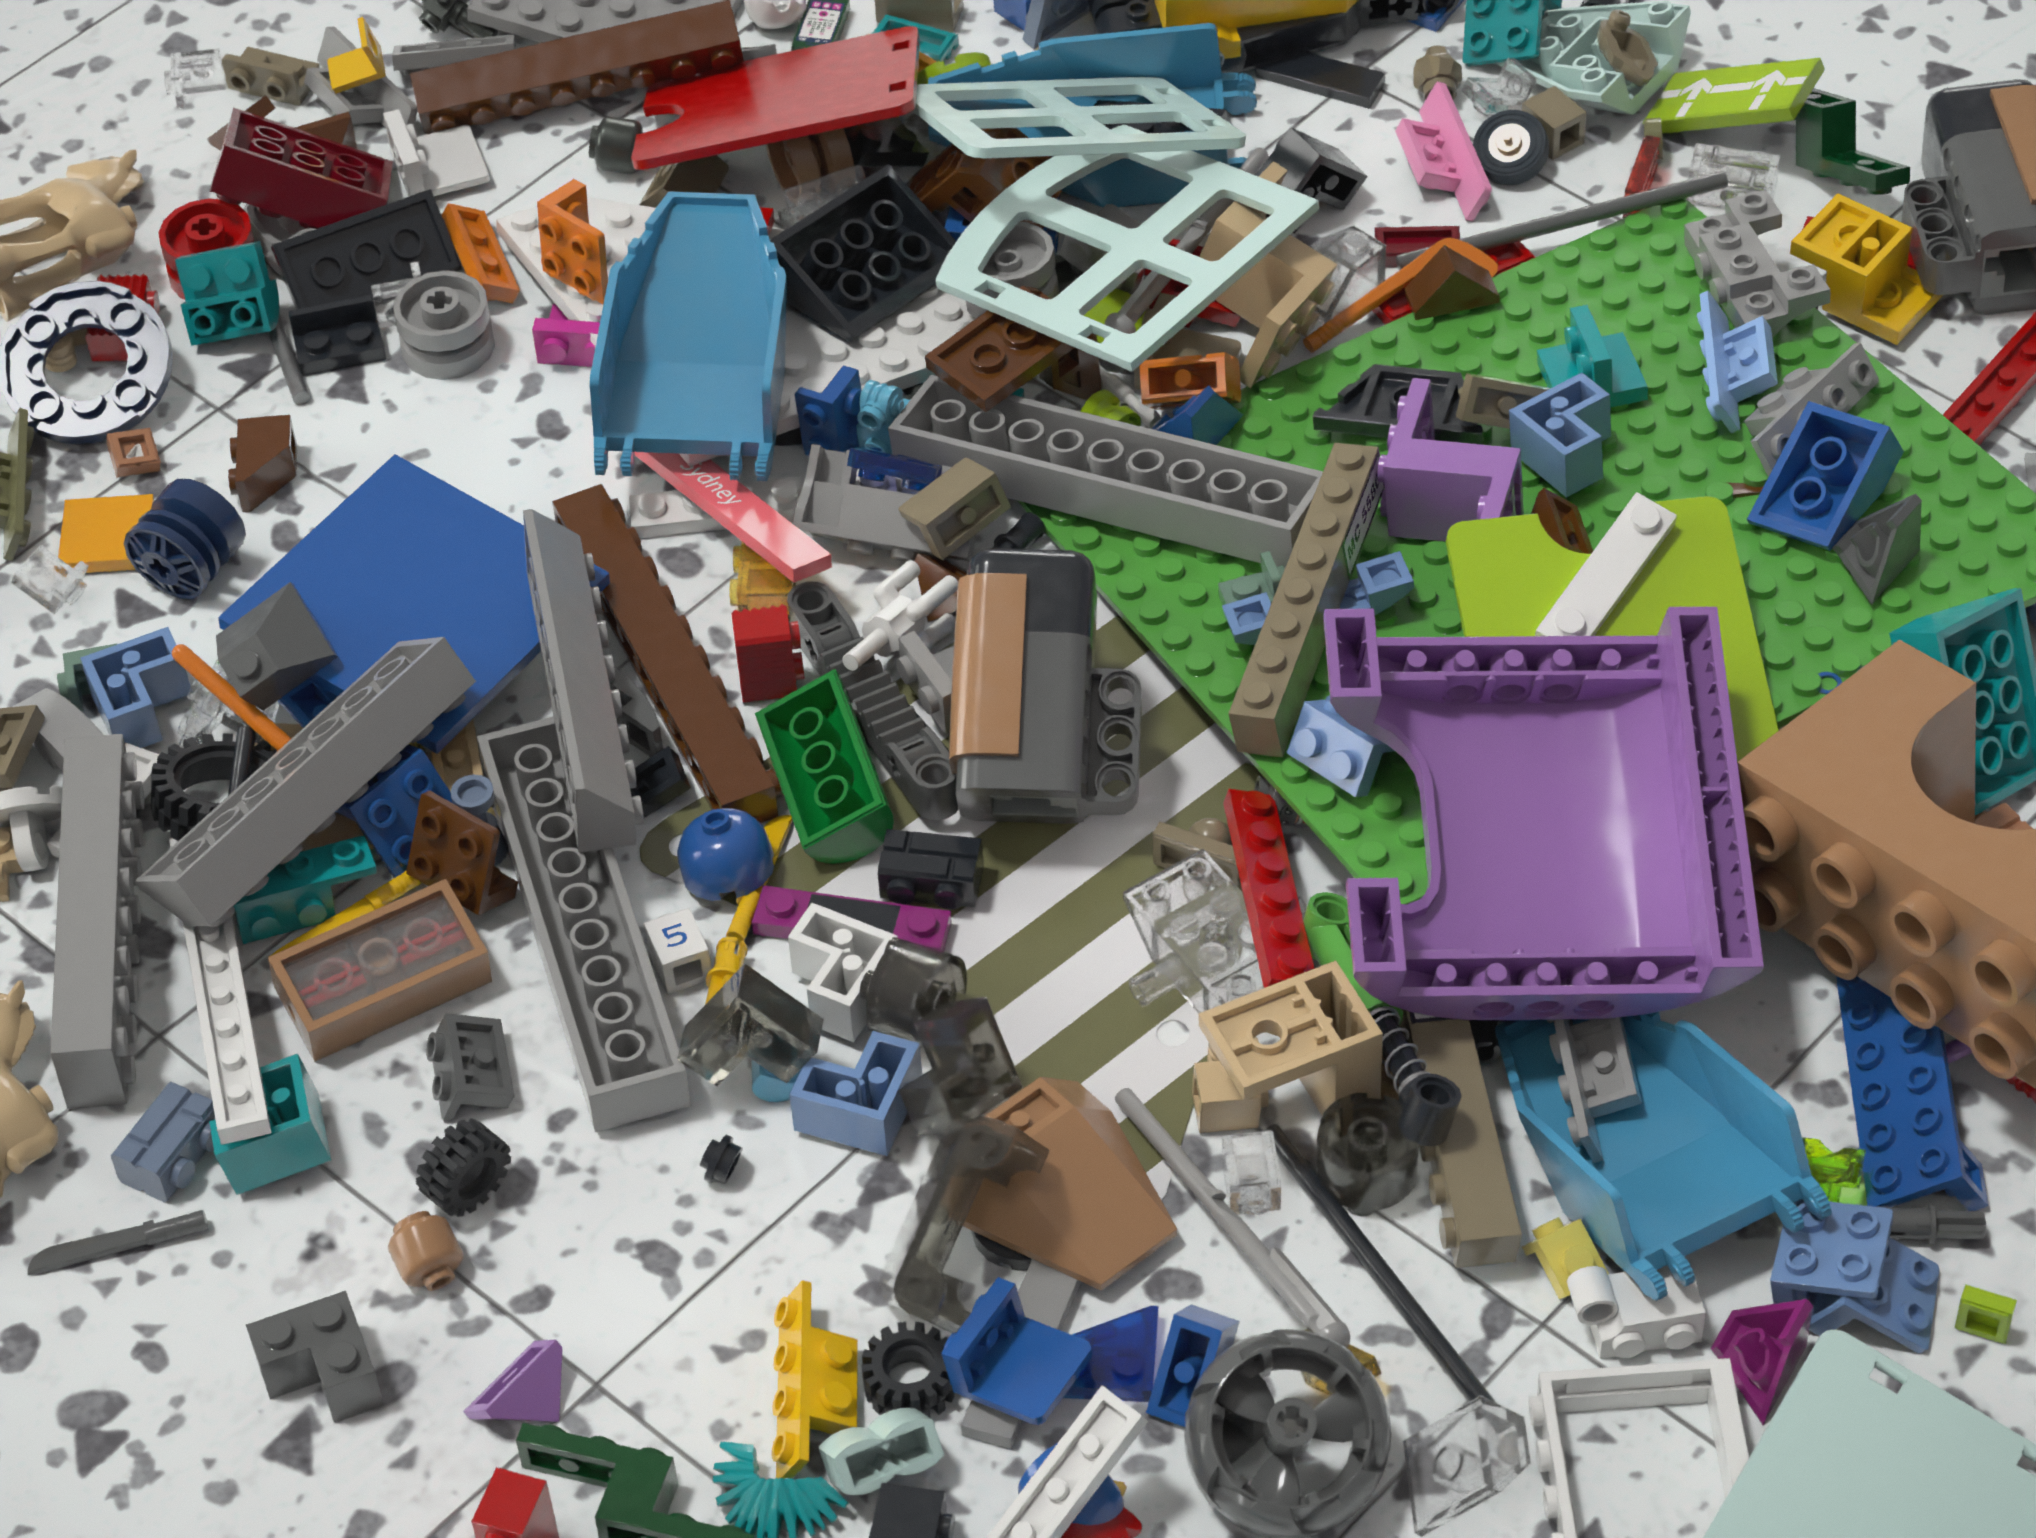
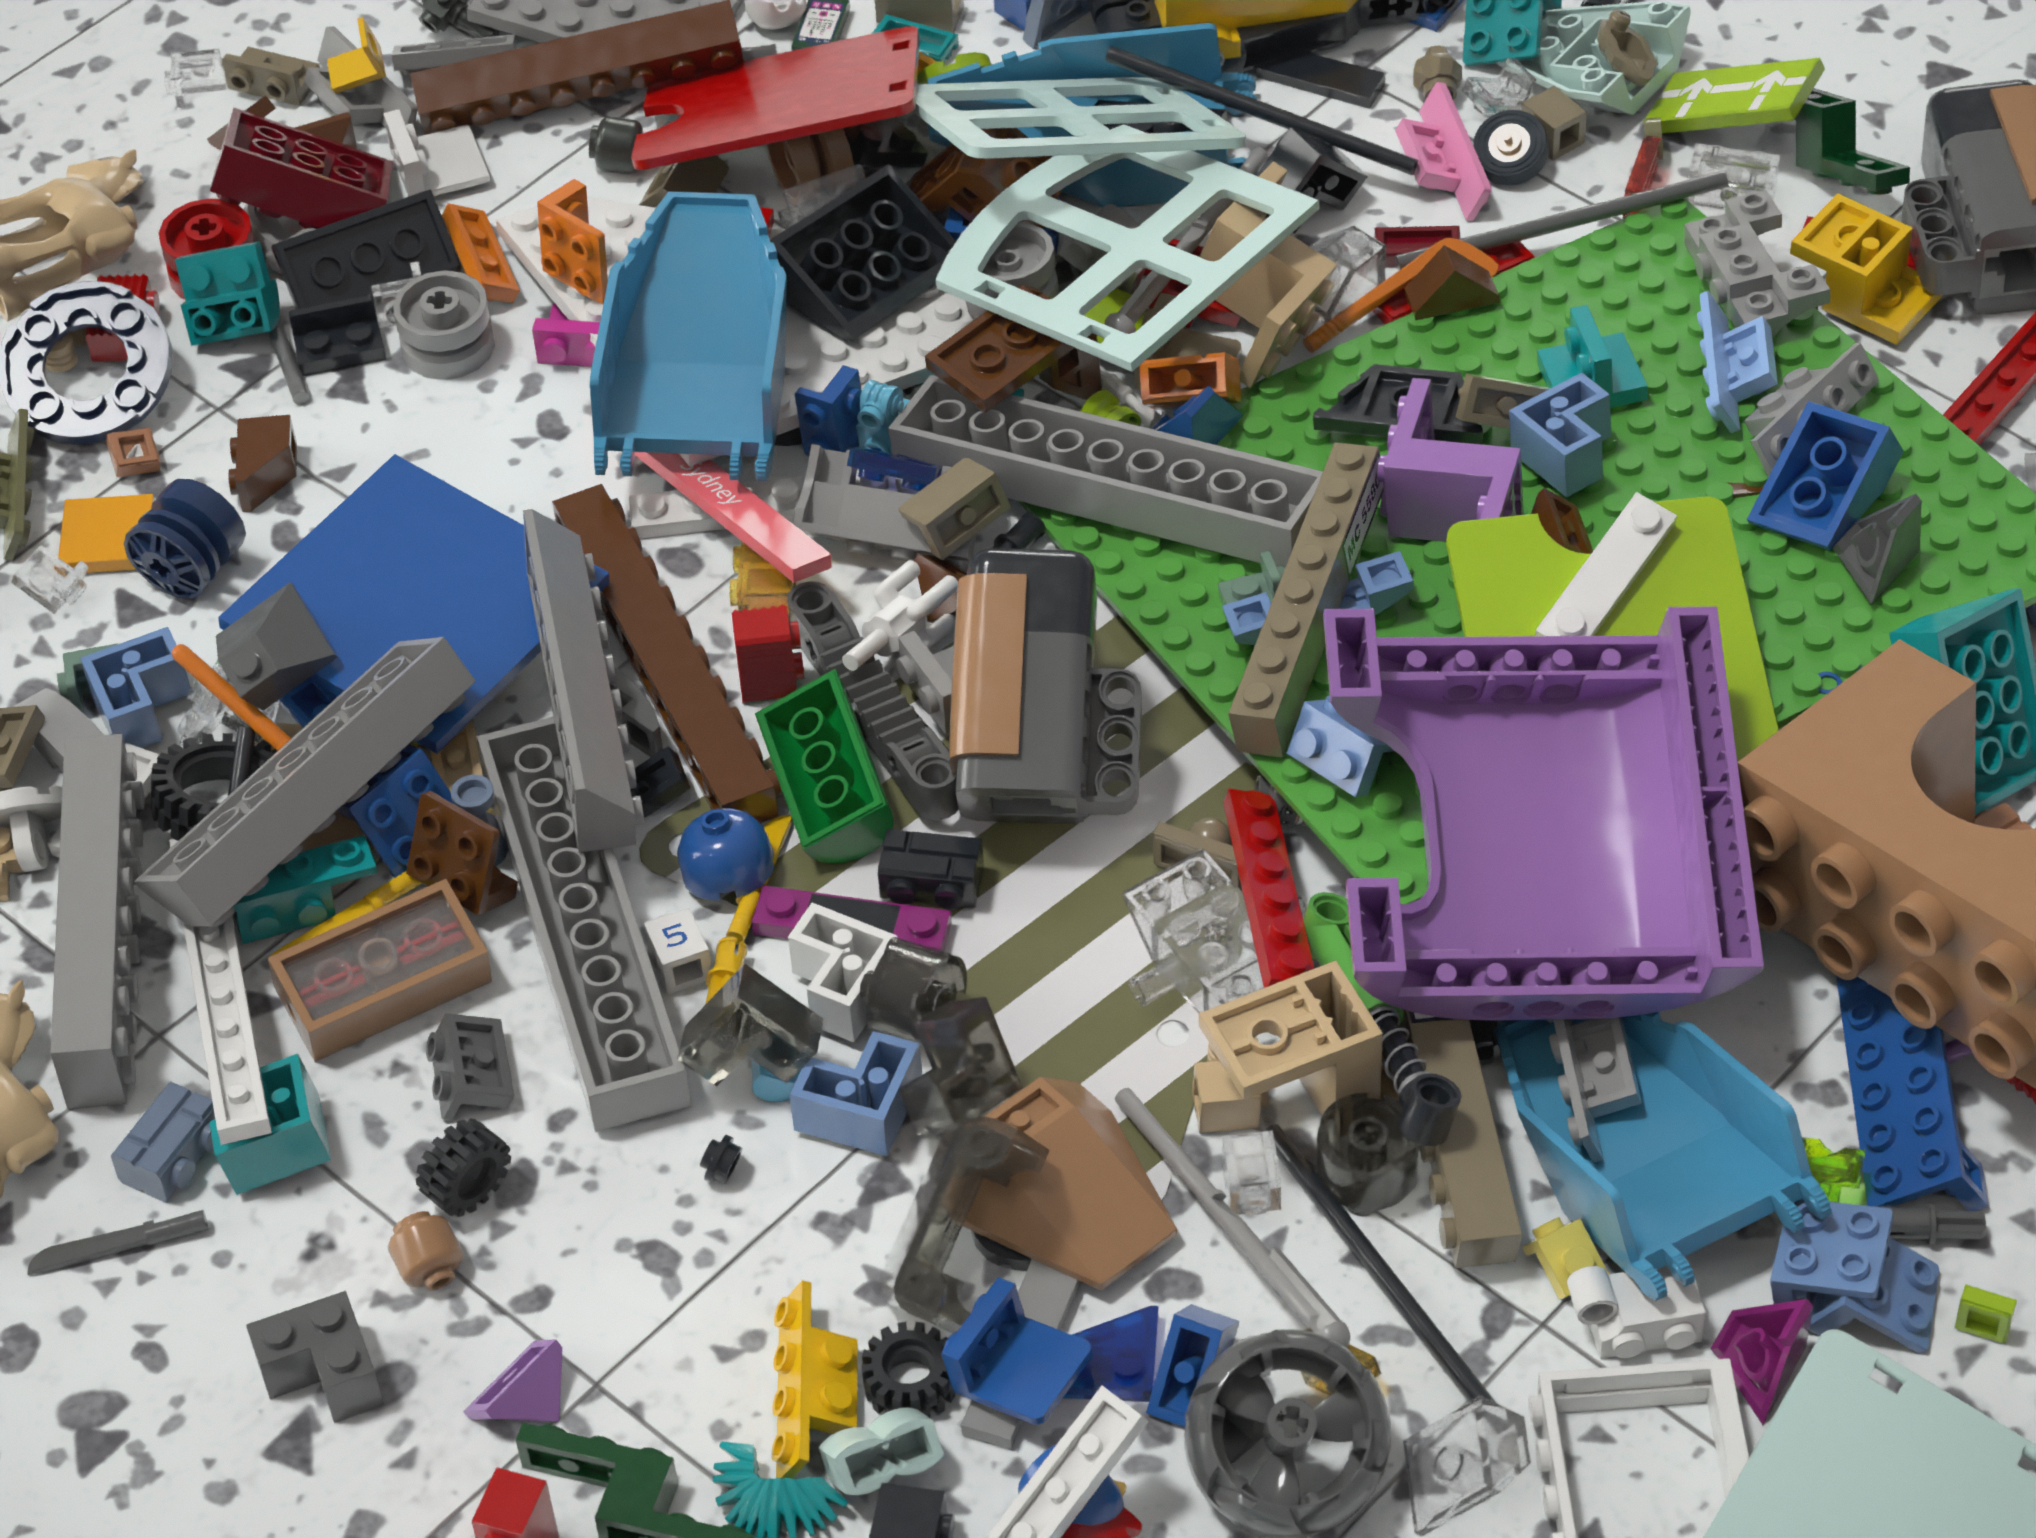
none -> black piece [1106,46,1418,175]

